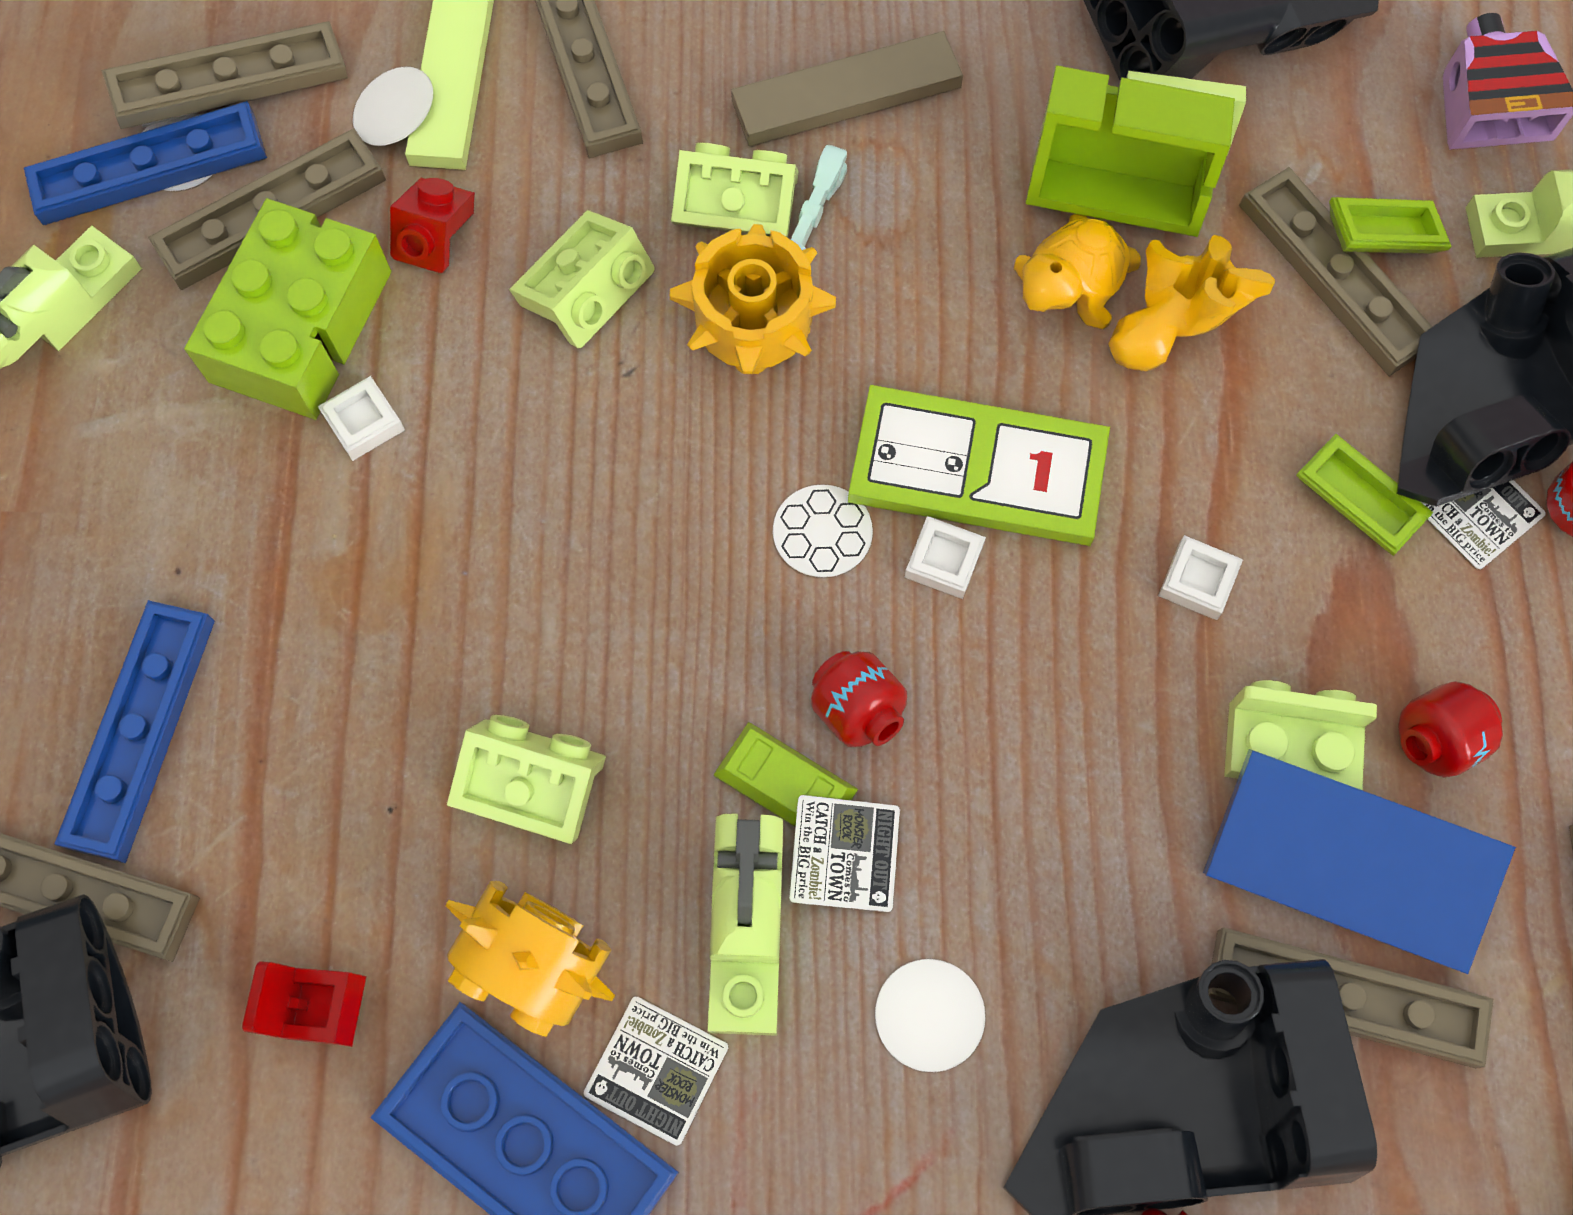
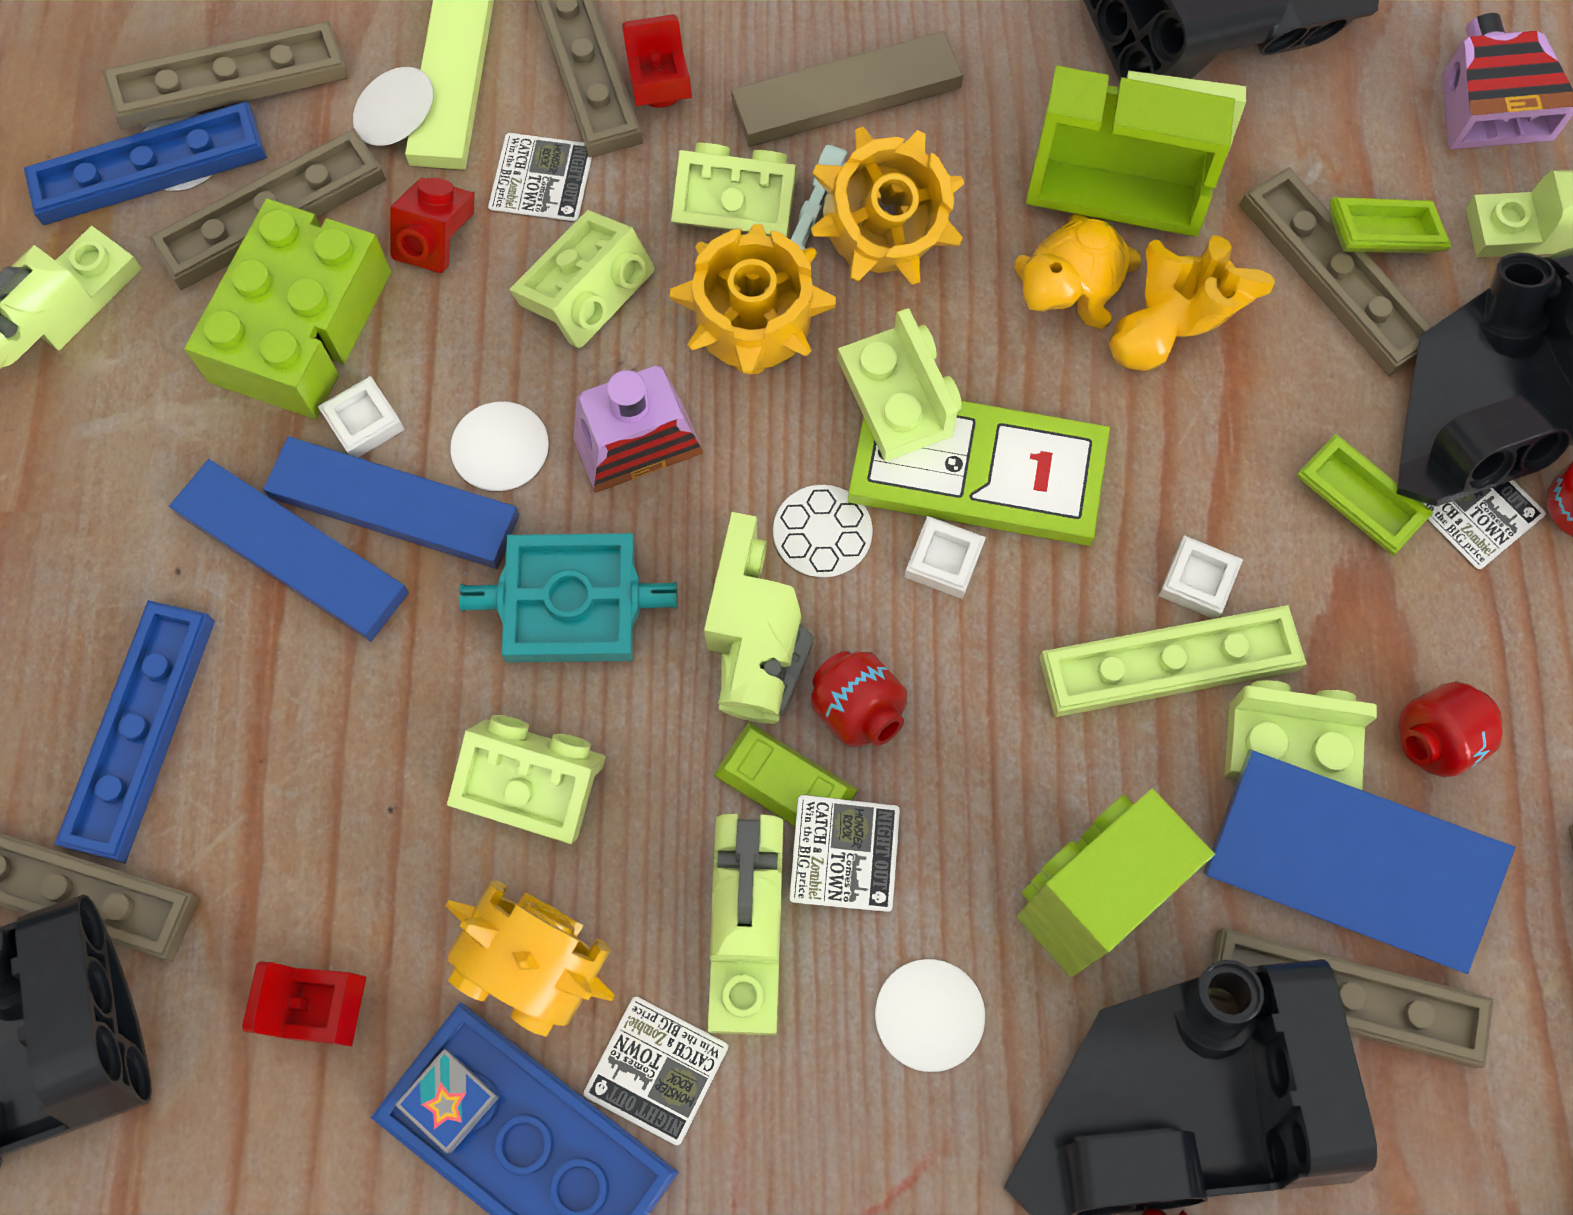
none -> blue tile [169,459,409,642]
none -> blue tile [263,436,520,569]
none -> tile [395,1049,499,1154]
none -> white sticker [450,401,549,491]
none -> teal plate [459,533,678,663]
none -> sticker [488,133,592,221]
none -> lavender torso [573,366,703,493]
none -> red bracket [622,14,692,108]
none -> yellowish green plate [704,512,814,724]
none -> yellow brick [811,127,964,285]
none -> yellowish green bracket [838,308,962,462]
none -> lime piece [1016,788,1215,978]
none -> yellowish green tile [1039,605,1307,717]

